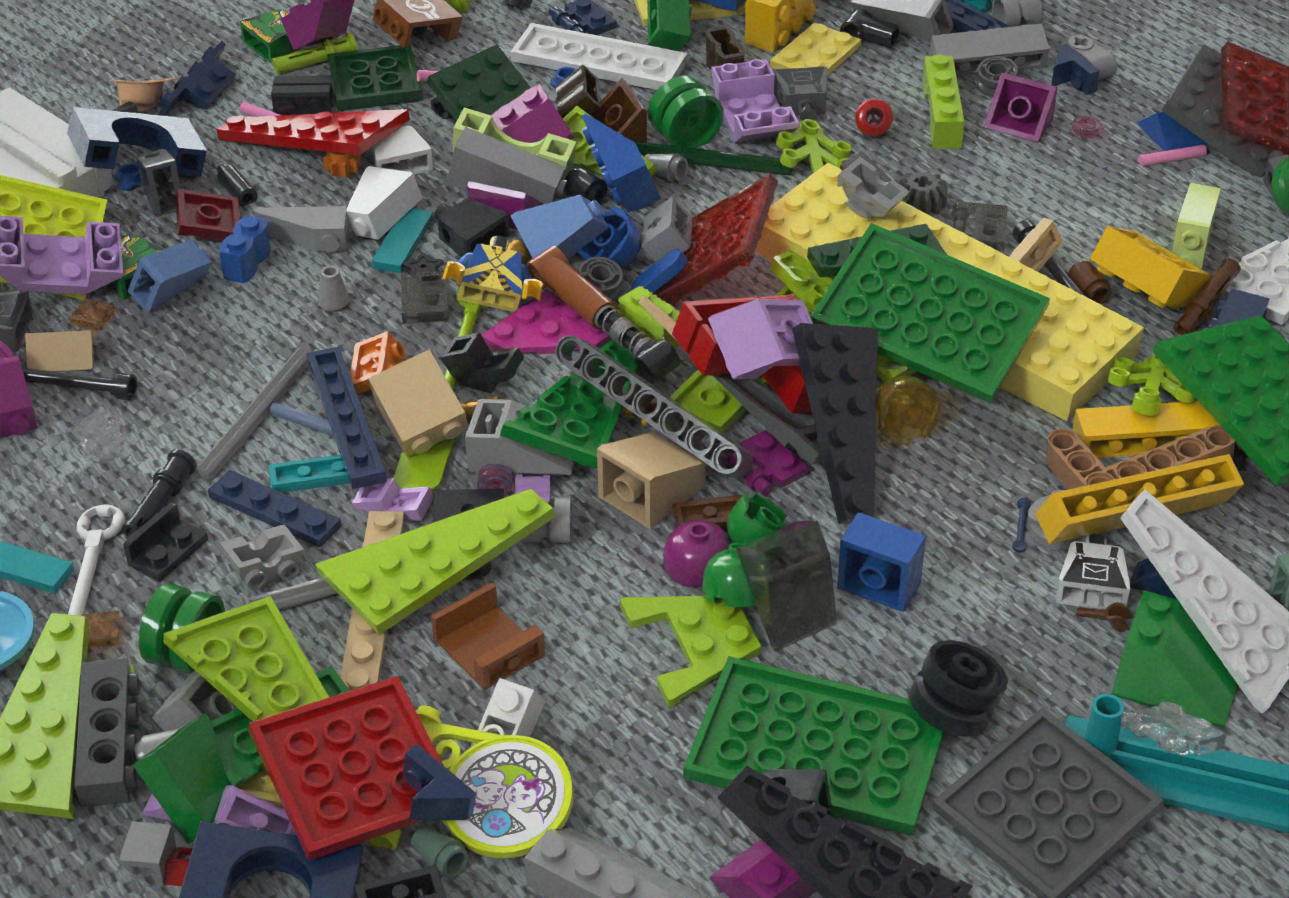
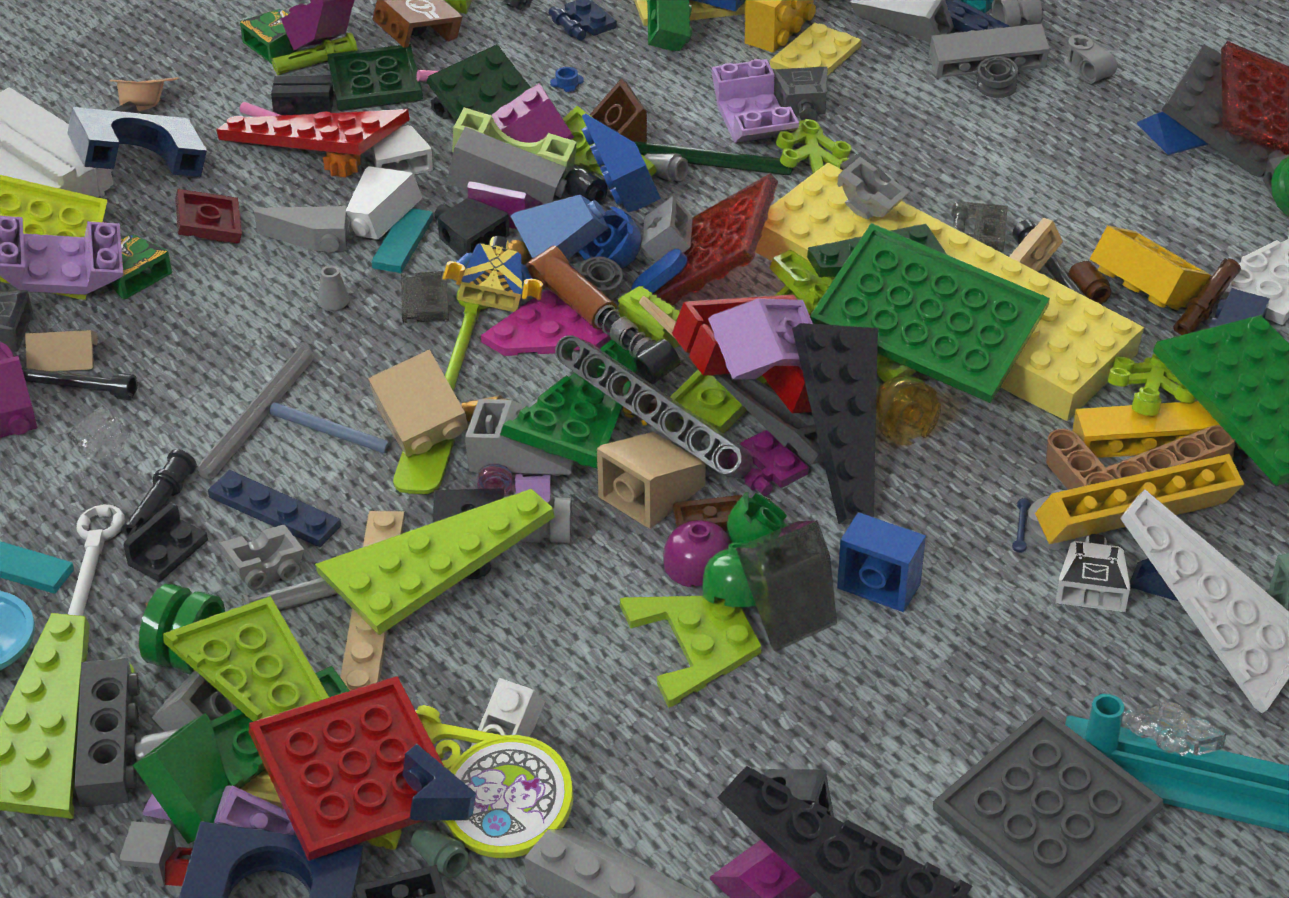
clear orange tile [69,298,115,332] -> none
clear orange tile [82,610,121,648] -> none
blue plate [114,163,142,190] -> none
medium blue slope [128,239,212,312] -> none
dark grey torso [136,149,181,217] -> none
dark blue bracket [158,41,236,116] -> none
black cylinder [217,164,258,207] -> none
blue brick [219,216,271,283] -> none
teal tile [268,455,350,493] -> none
dark blue plate [307,347,387,489] -> none
orange bracket [350,331,406,395] -> none
lavender slope [352,478,434,521] -> none
black plate [403,253,444,280] -> none
dark orange panel [431,582,545,691] -> none
black brick [440,332,524,393] -> none
white plate [510,23,687,90] -> none
dark brown brick [555,64,602,118] -> none
green wheel [648,76,724,148] -> none
green plate [683,656,945,836] -> none
dark brown brick [706,26,745,70] -> none
black piece [839,9,900,48] -> none
red head [855,99,893,137] -> none
dark grey gear [899,170,948,215] -> none
black wheel [909,640,1008,737] -> none
lime arch [922,54,964,148] -> none
magenta slope [983,72,1057,142] -> none
dark blue slope [1052,43,1099,95] -> none
clear pink tile [1072,116,1102,139] -> none
reddish brown hand [1076,602,1132,632] -> none
green slope [1111,590,1237,728] -> none
bright pink piece [1138,144,1207,166] -> none
yellowish green slope [1172,183,1221,269] -> none

